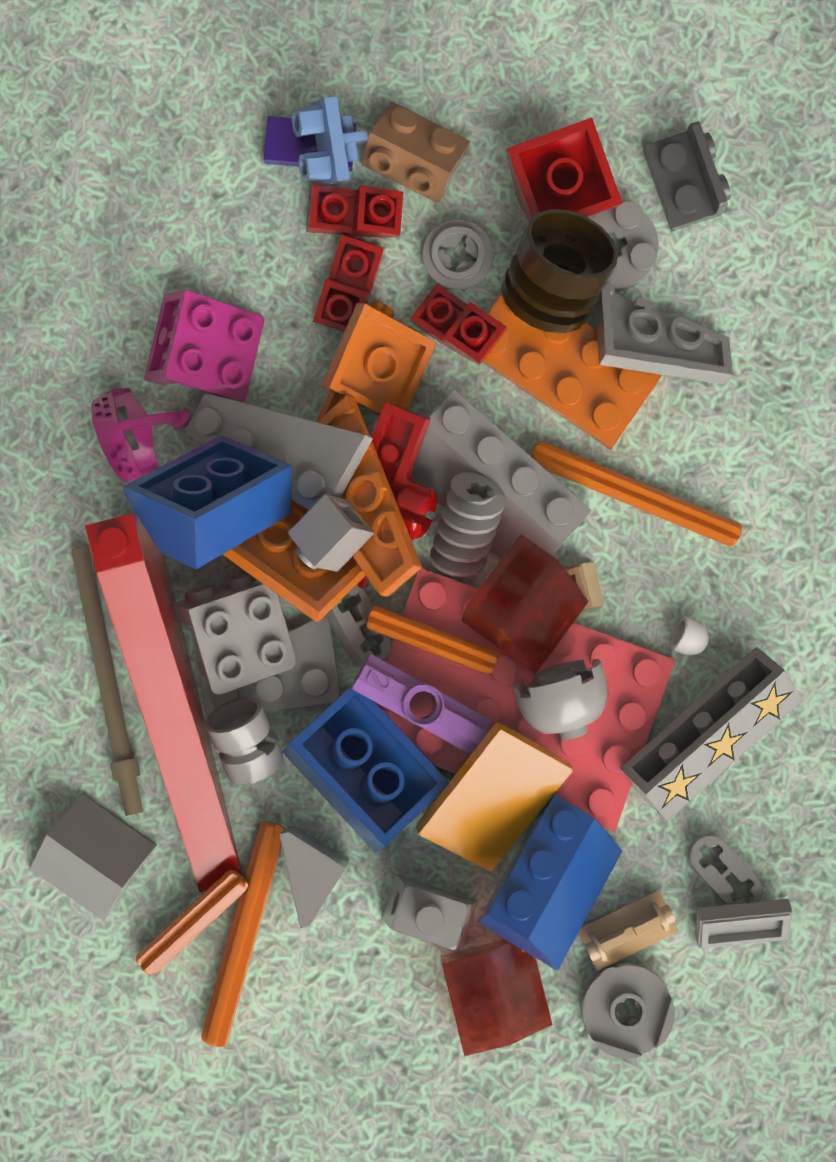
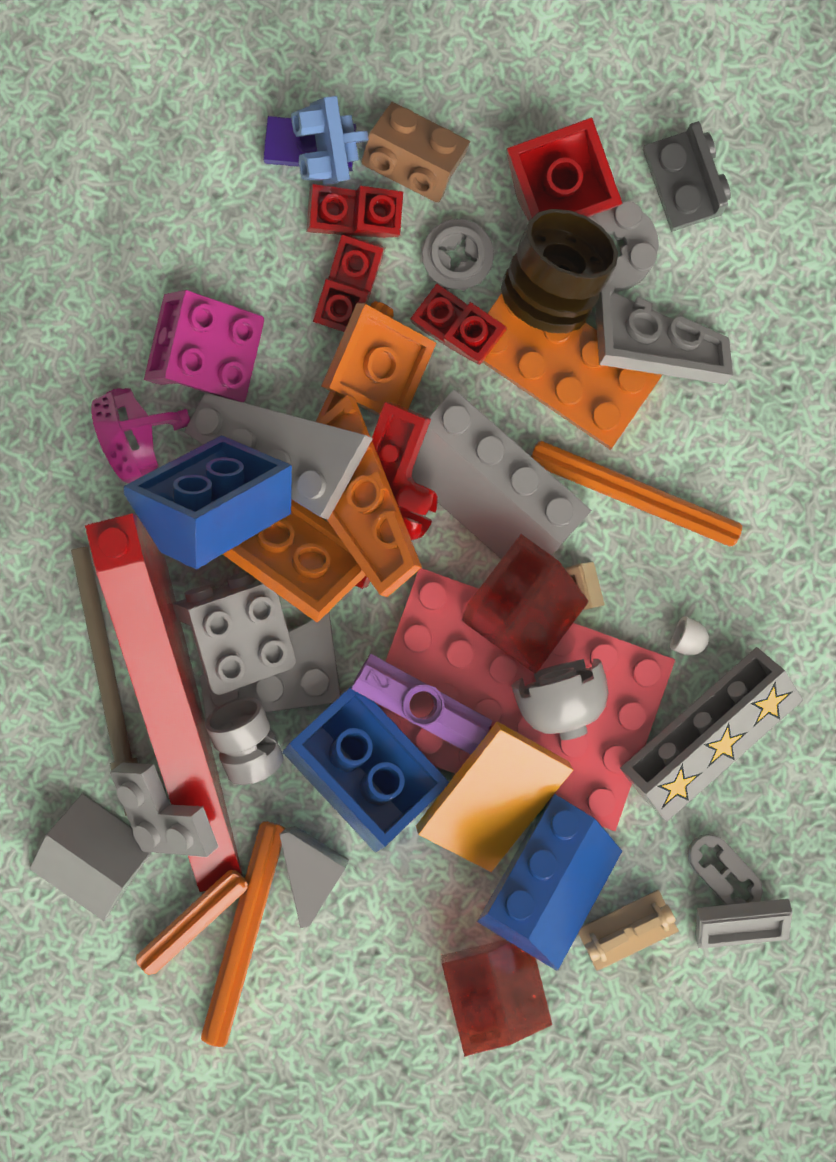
light grey brick [288,494,374,572] -> none
light grey beam [326,585,391,666] -> none
orange axle [366,606,498,674] -> none
light grey torso [382,874,478,950] -> none
light grey piece [429,472,506,577] -> none
light grey plate [581,963,675,1059] -> none
none -> light grey plate [110,763,218,857]

